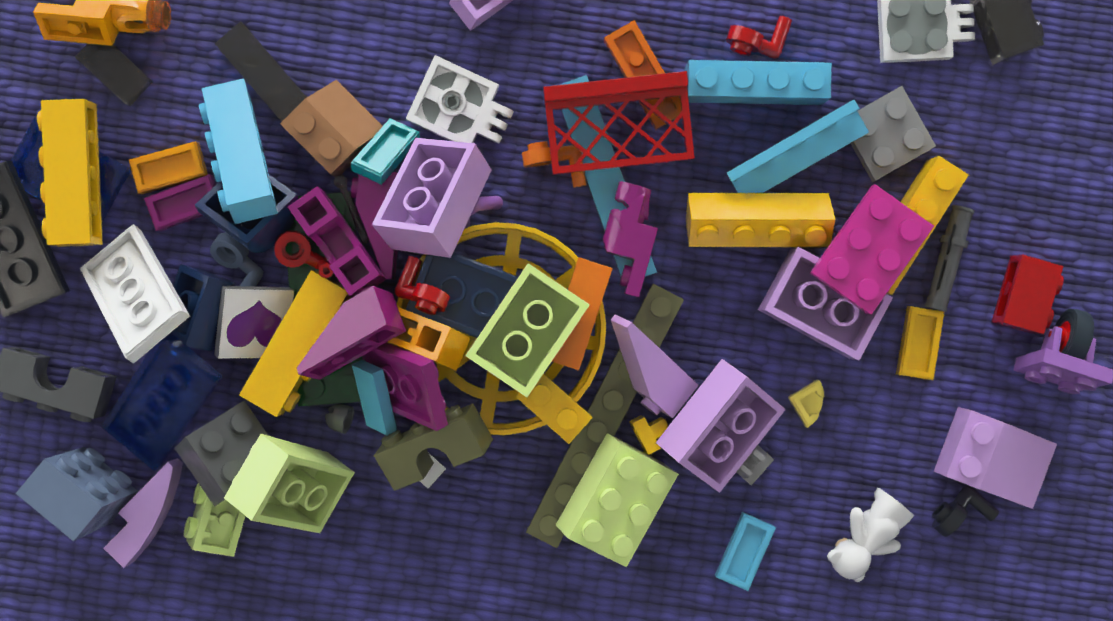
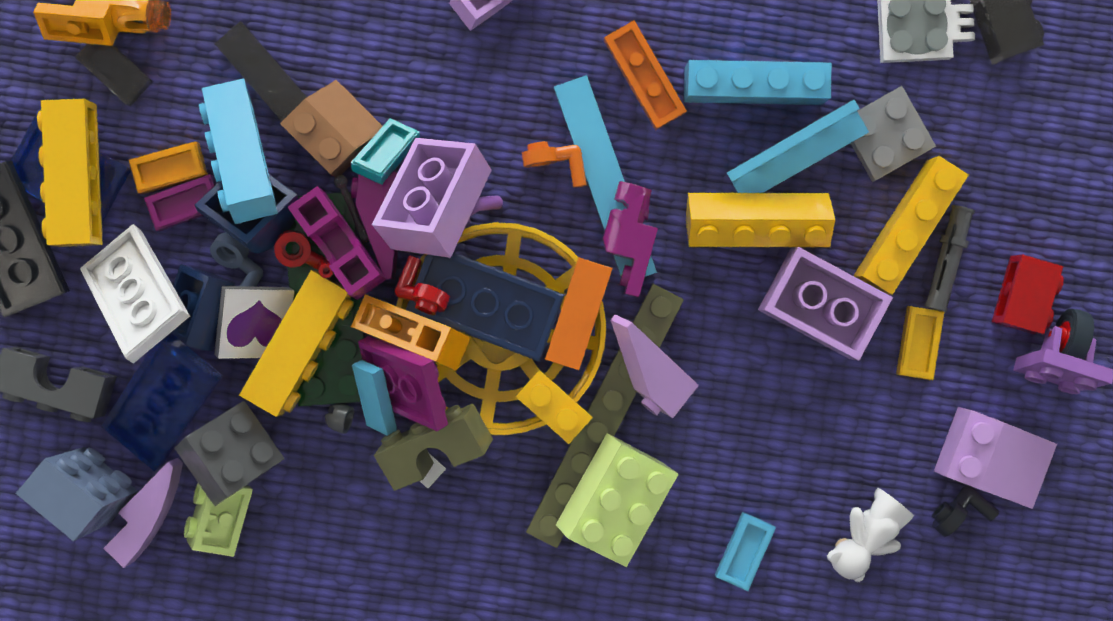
yellowish green brick [224,434,355,533] -> none
magenta slope [297,286,406,380] -> none
white piece [406,55,514,144] -> none
yellowish green brick [465,263,590,397] -> none
red fence [543,71,695,175] -> none
yellow tile [629,415,668,455] -> none
lavender brick [656,359,786,493] -> none
red plate [726,16,792,59] -> none
light grey tile [736,445,774,485] -> none
light yellow tile [788,380,824,428] -> none
dark pink plate [810,184,934,315] -> none

